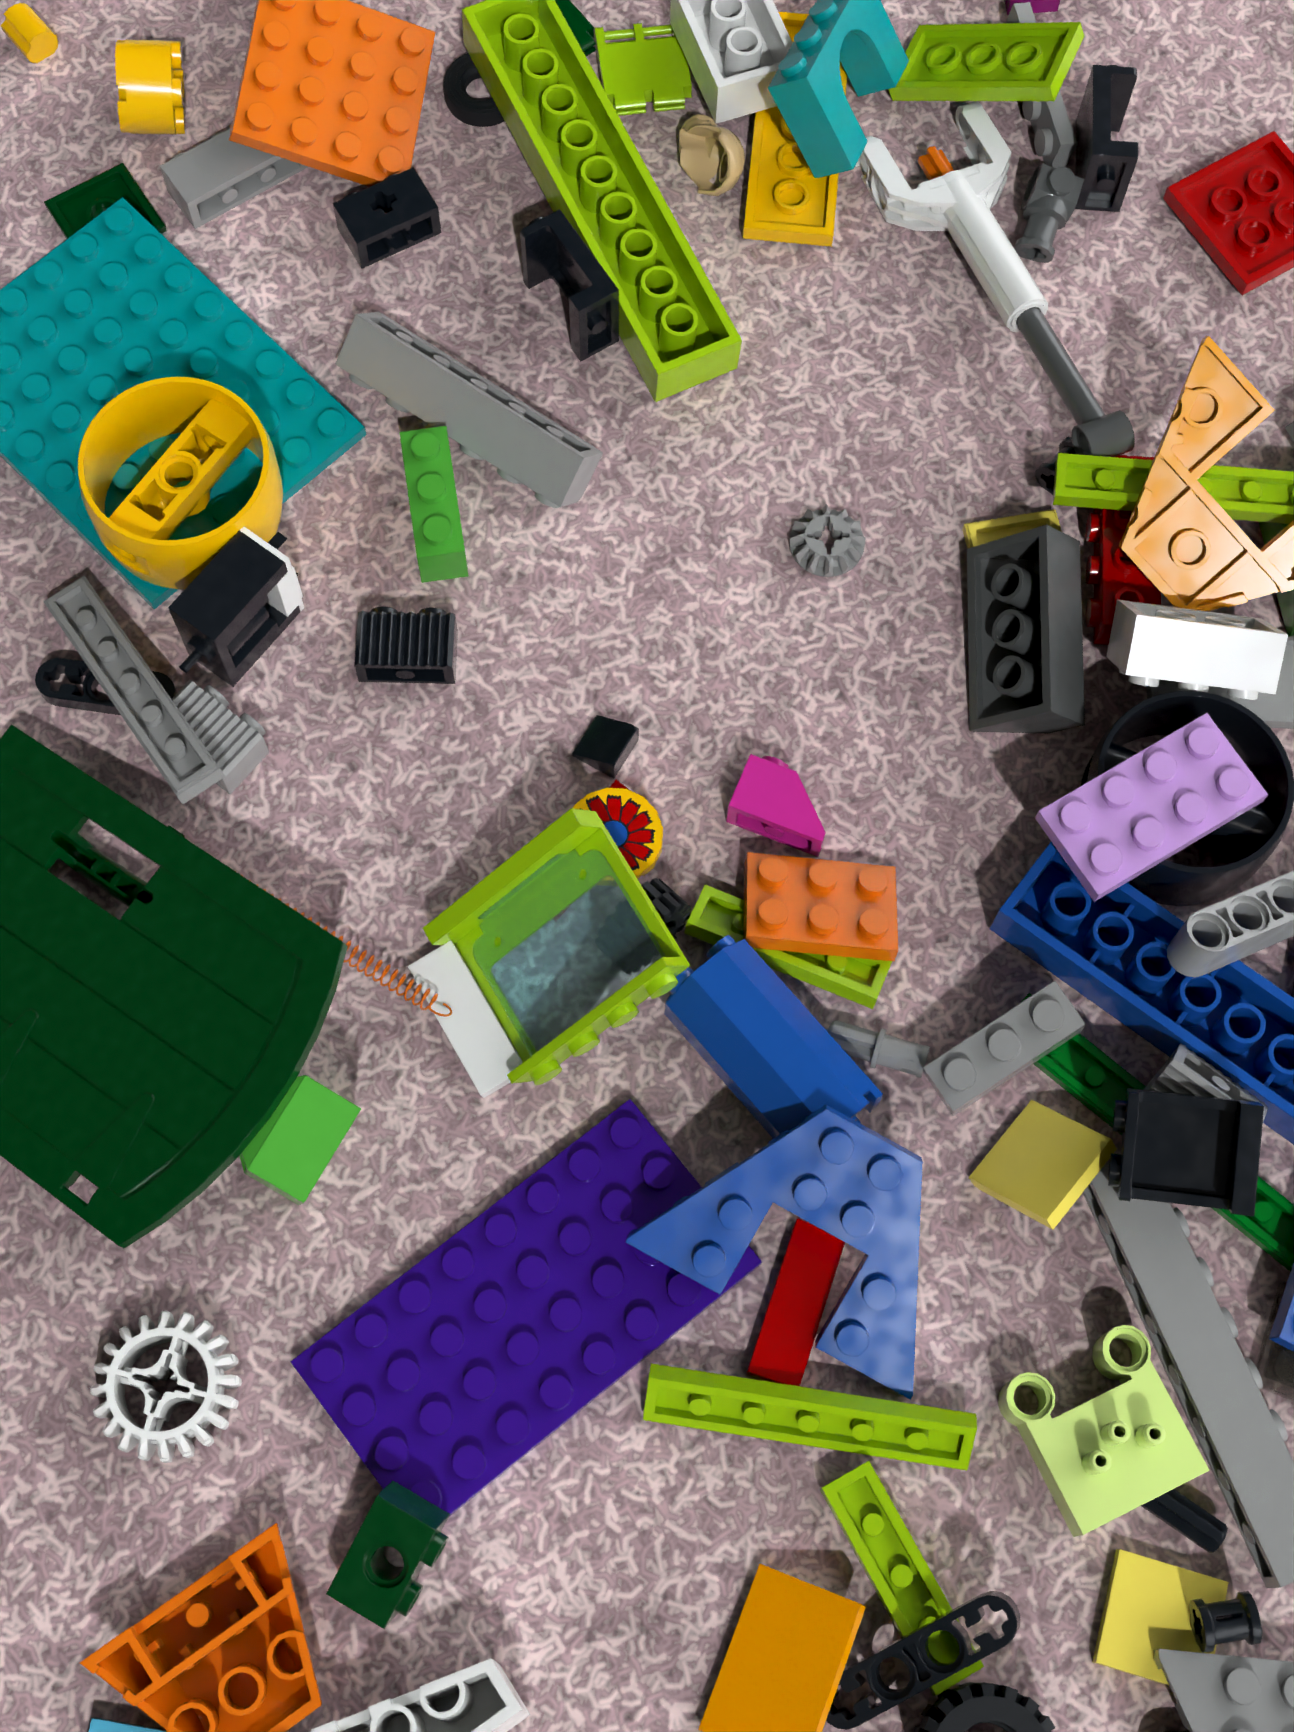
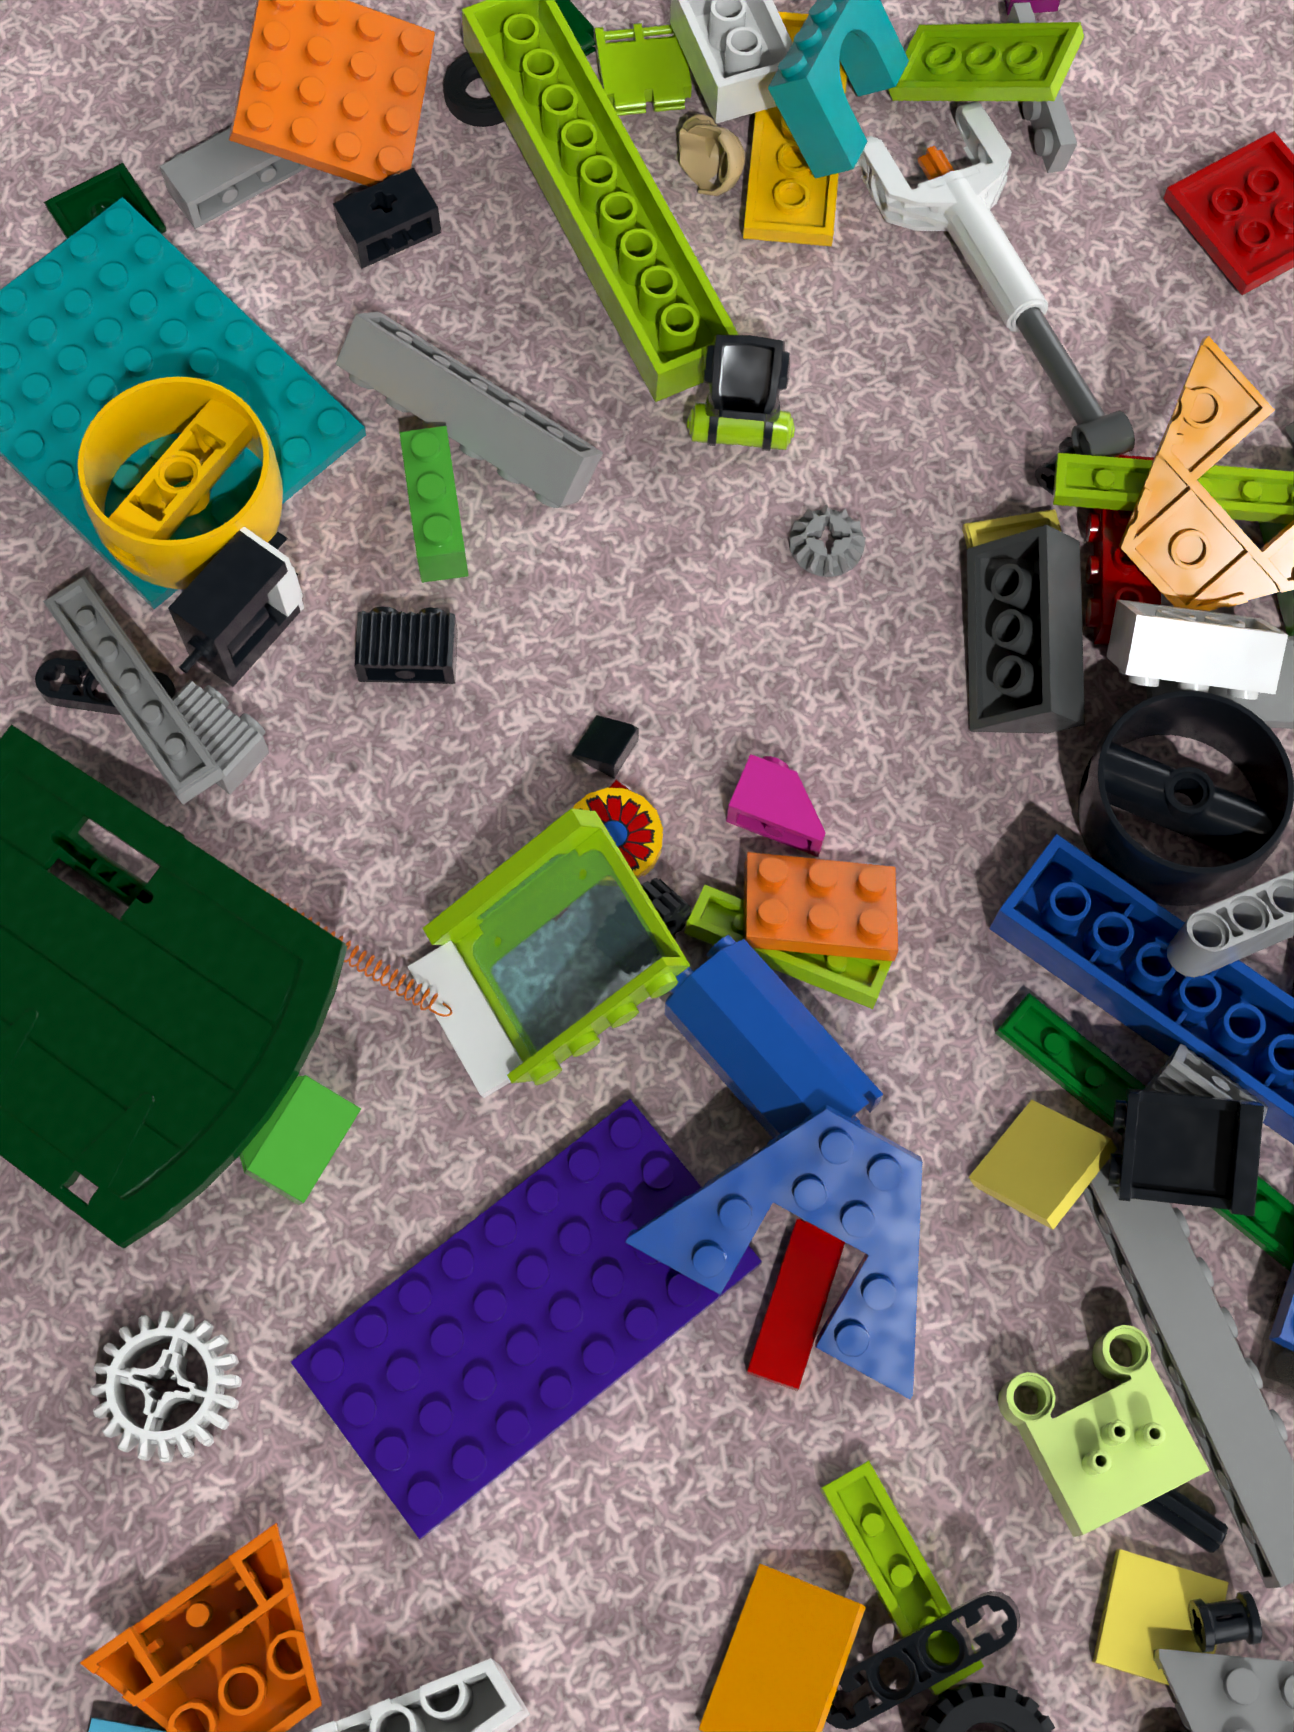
yellow piece [1,3,58,63] -> none
yellow brick [115,39,185,135] -> none
dark green brick [326,1481,450,1629] -> none
black panel [520,209,619,362] -> none
lime plate [643,1363,977,1471] -> none
light grey axle [828,1020,930,1078] -> none
light grey brick [923,981,1085,1116] -> none
dark grey connector [1014,164,1084,263] -> none
lavender plate [1035,713,1268,902] -> none
black panel [1075,65,1138,212] -> none
none -> black piece [687,335,795,451]

